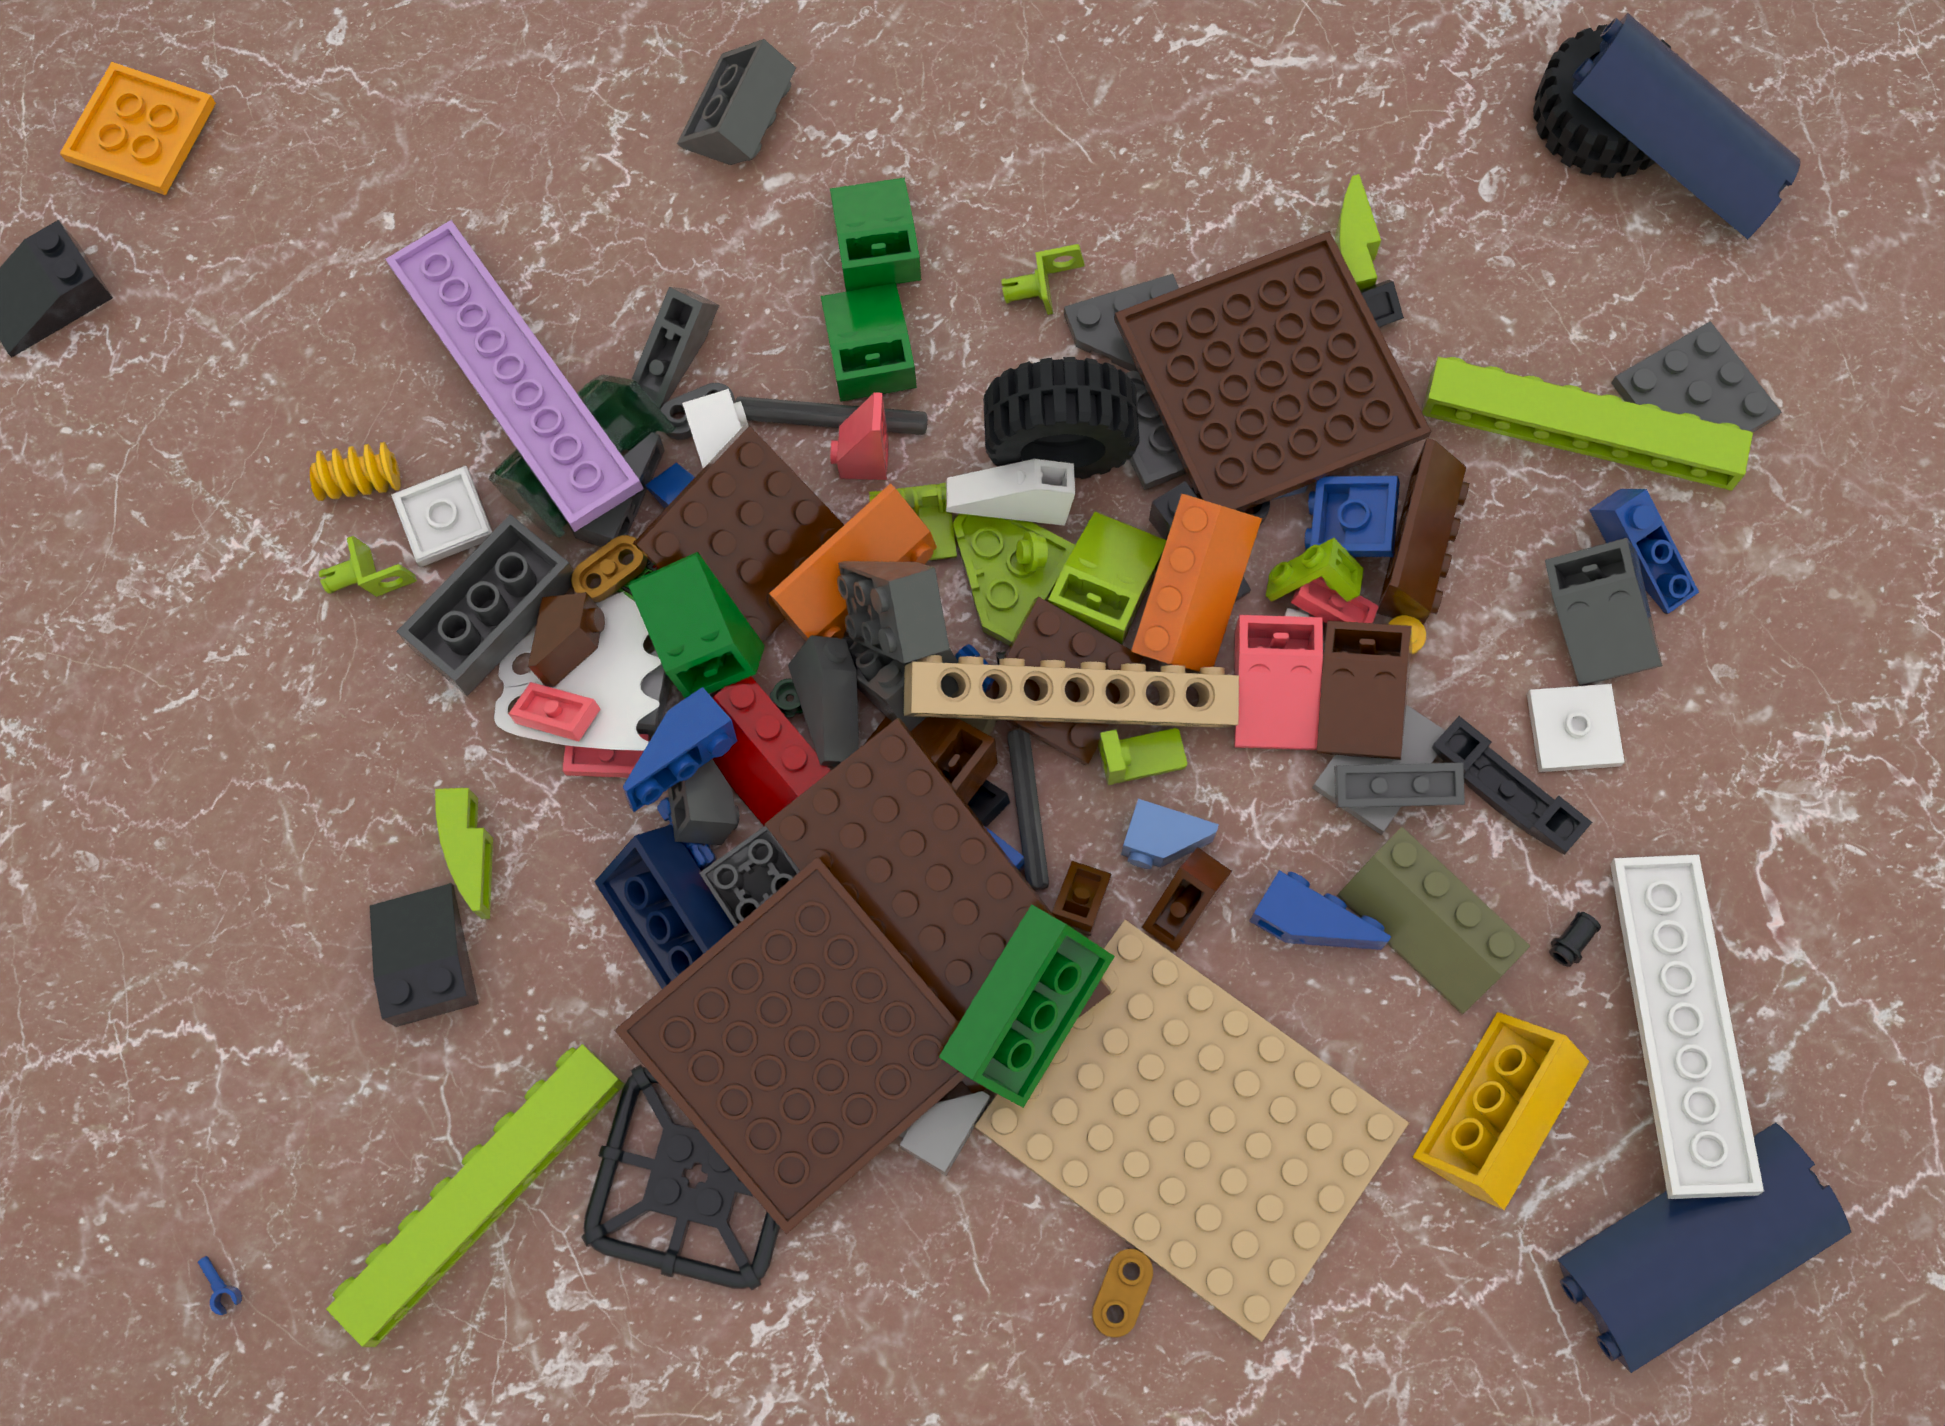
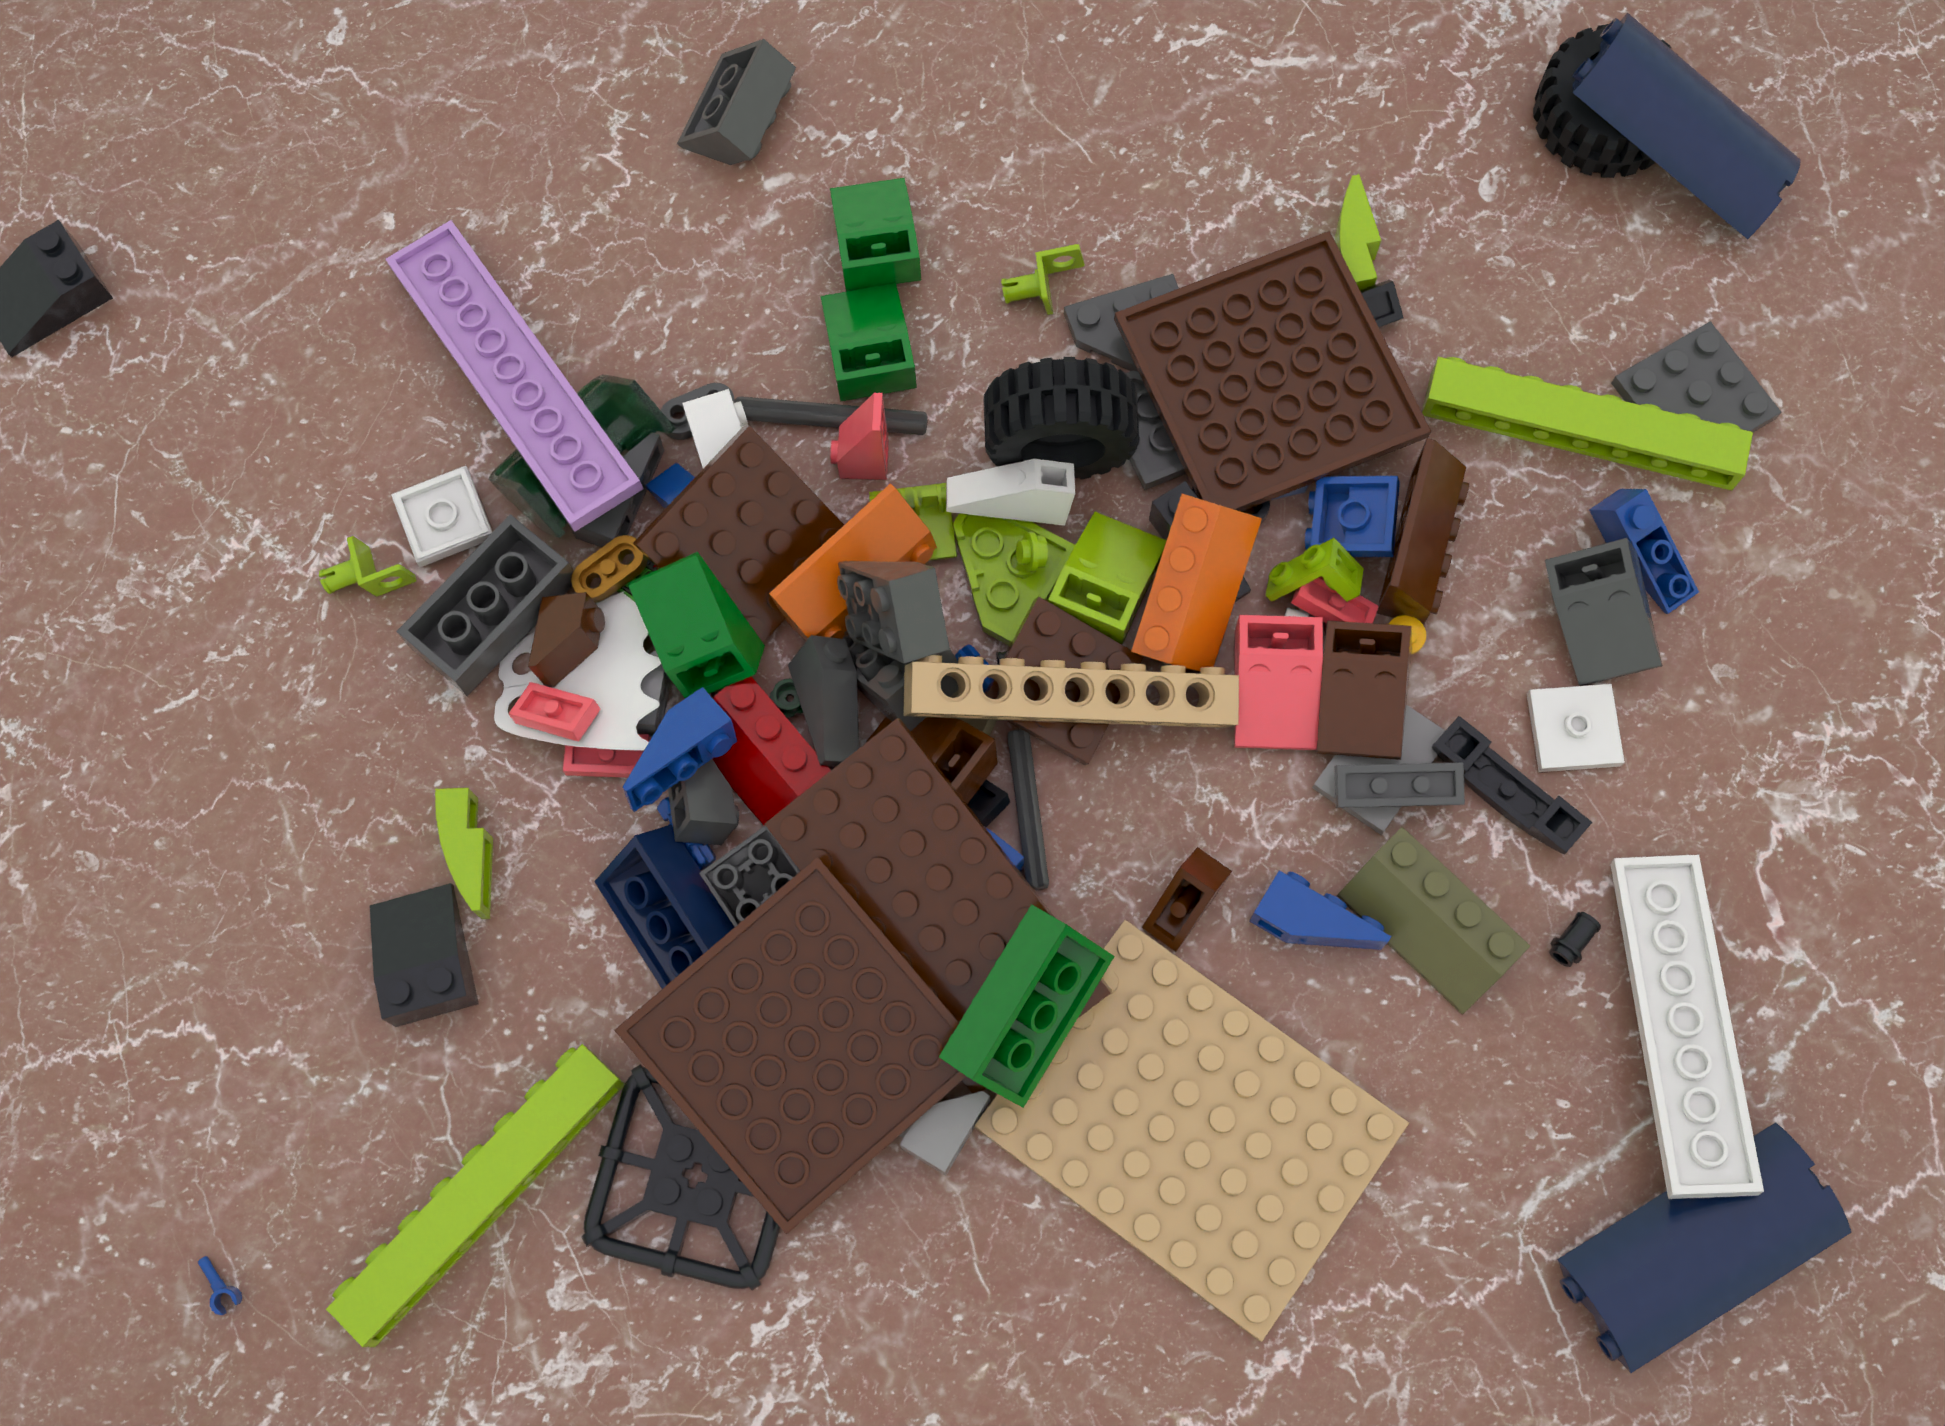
light orange plate [60,62,216,195] -> none
yellow piece [309,442,401,501] -> none
dark grey slope [625,287,720,411] -> none
reddish brown slope [1052,861,1112,936] -> none
pearl gold plate [1092,1249,1153,1338] -> none
lime bracket [1098,728,1188,785] -> none
medium blue slope [1121,799,1219,869] -> none
yellow slope [1413,1012,1589,1210] -> none

